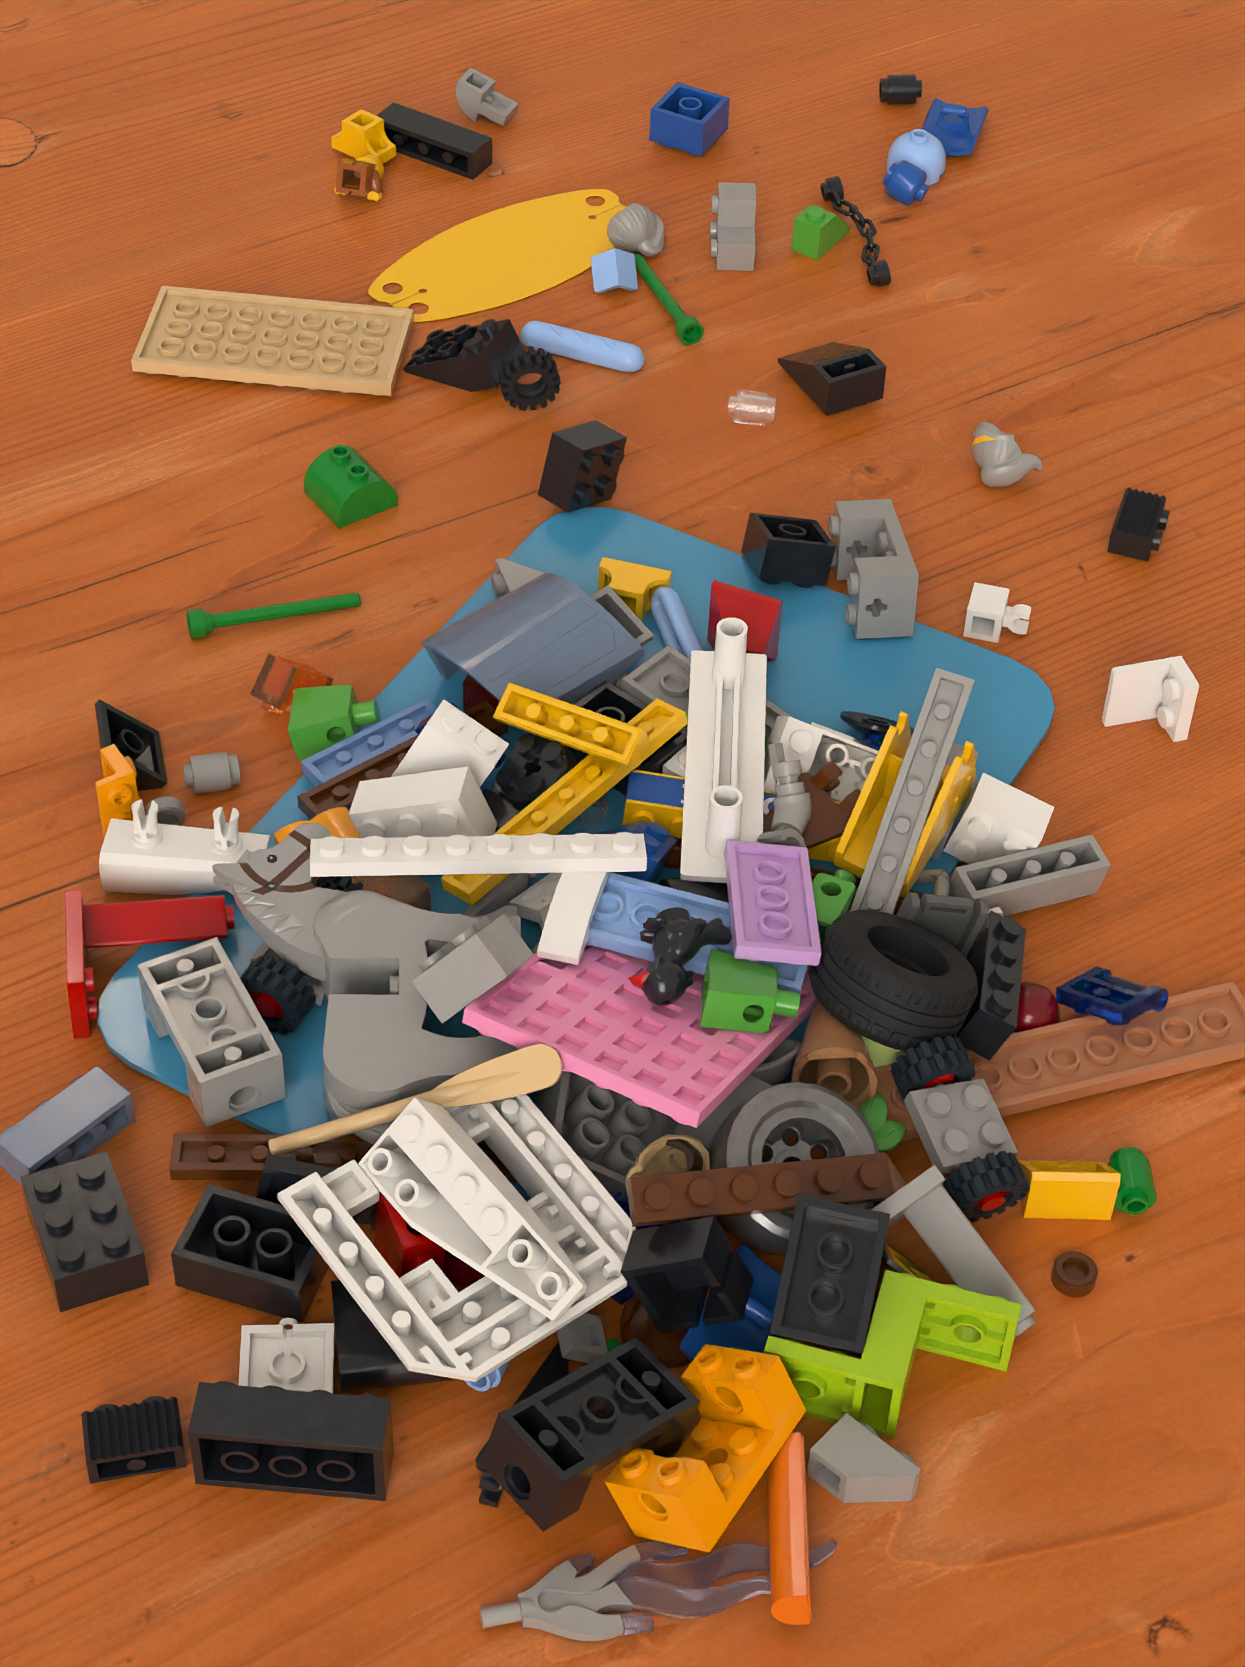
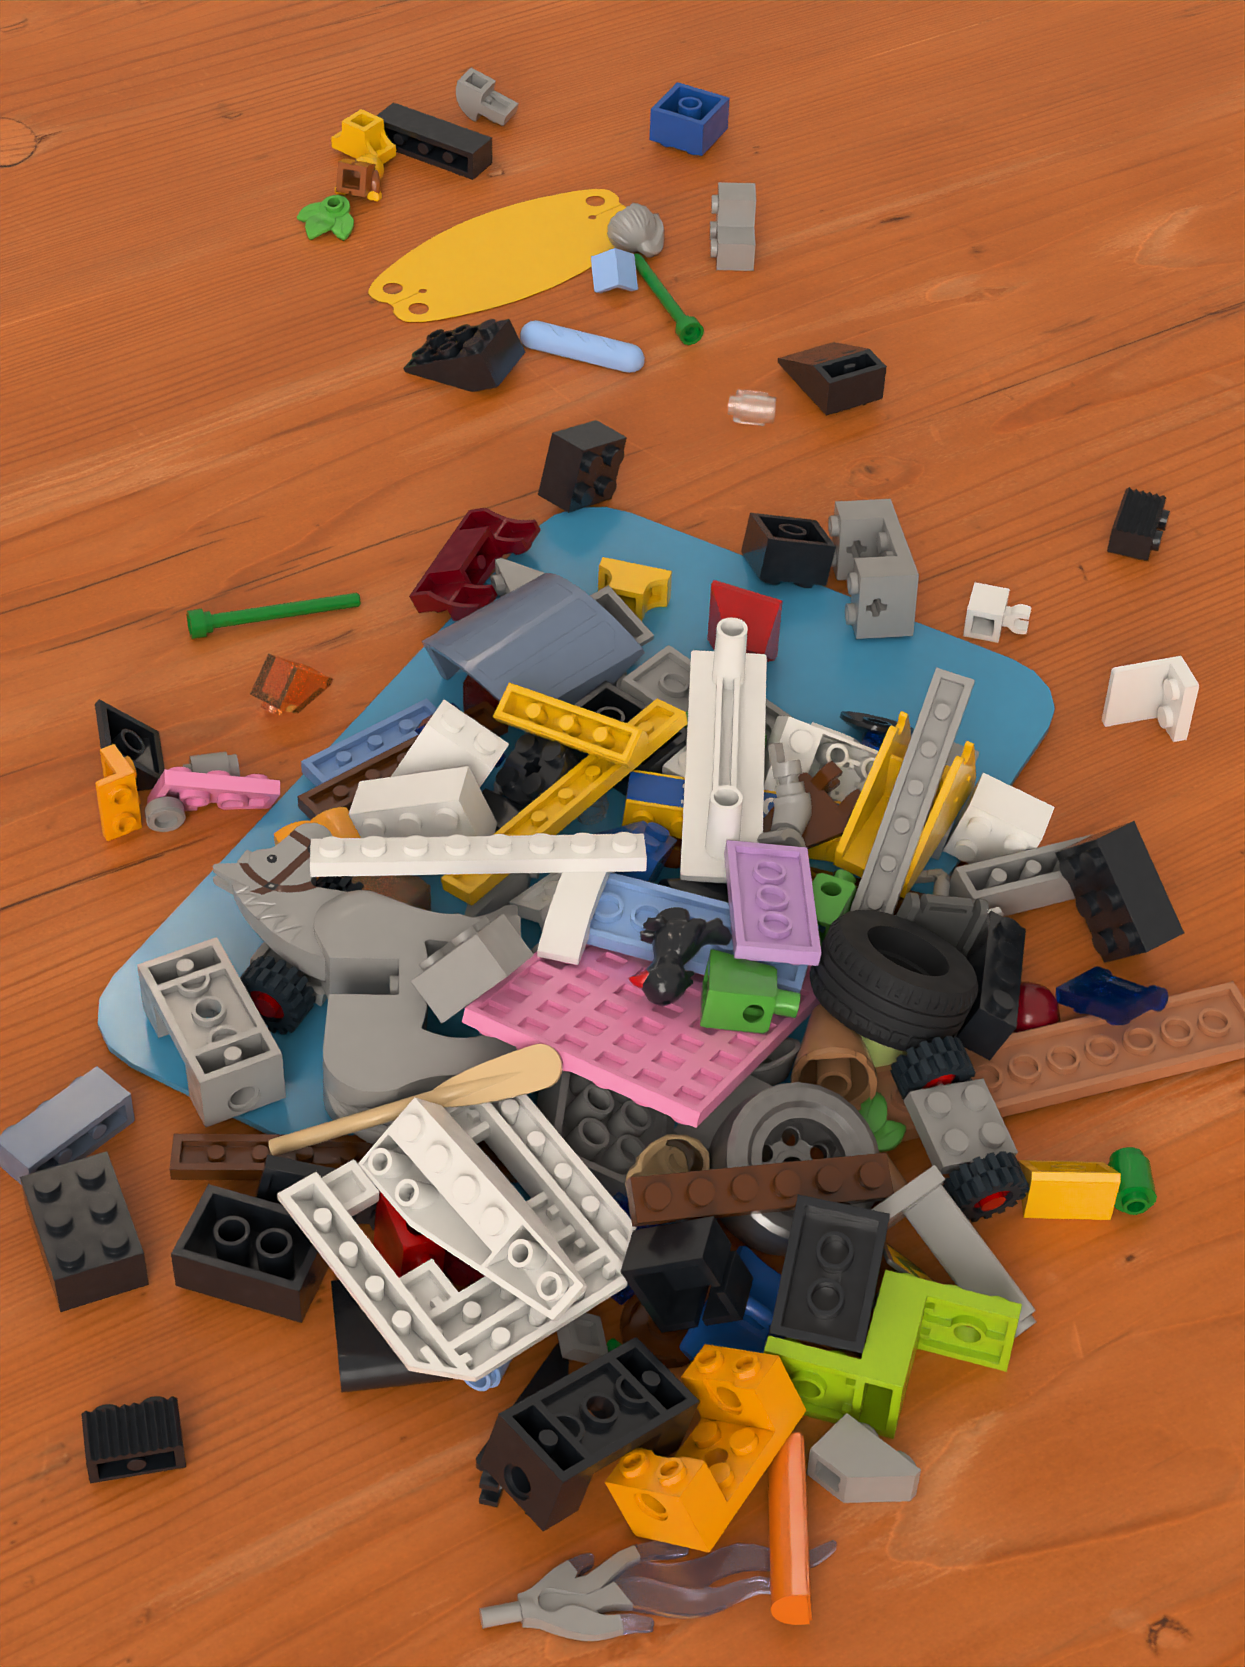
red piece [65,889,235,1039] -> none
white piece [99,799,271,895] -> none
tan plate [131,286,414,396] -> none
black brick [188,1381,394,1501] -> none
white plate [238,1318,335,1394] -> none
bright green torso [288,685,380,761] -> none
green brick [304,445,398,528] -> none
black tyre [498,346,561,411] -> none
light blue piece [651,586,704,660] -> none
bright green slope [791,205,850,260] -> none
black piece [820,176,891,287] -> none
black brick [879,74,922,105] -> none
blue head [882,160,929,206] -> none
light blue cylinder [886,129,946,185] -> none
blue shield [921,98,989,156] -> none
light grey hair [971,422,1042,487] -> none
reddish brown tile [1051,1251,1098,1297] -> none
none -> bright pink wing [147,767,280,811]
none -> bright green plate [297,195,354,241]
none -> dark red bracket [409,508,541,621]
none -> black brick [1055,821,1184,963]

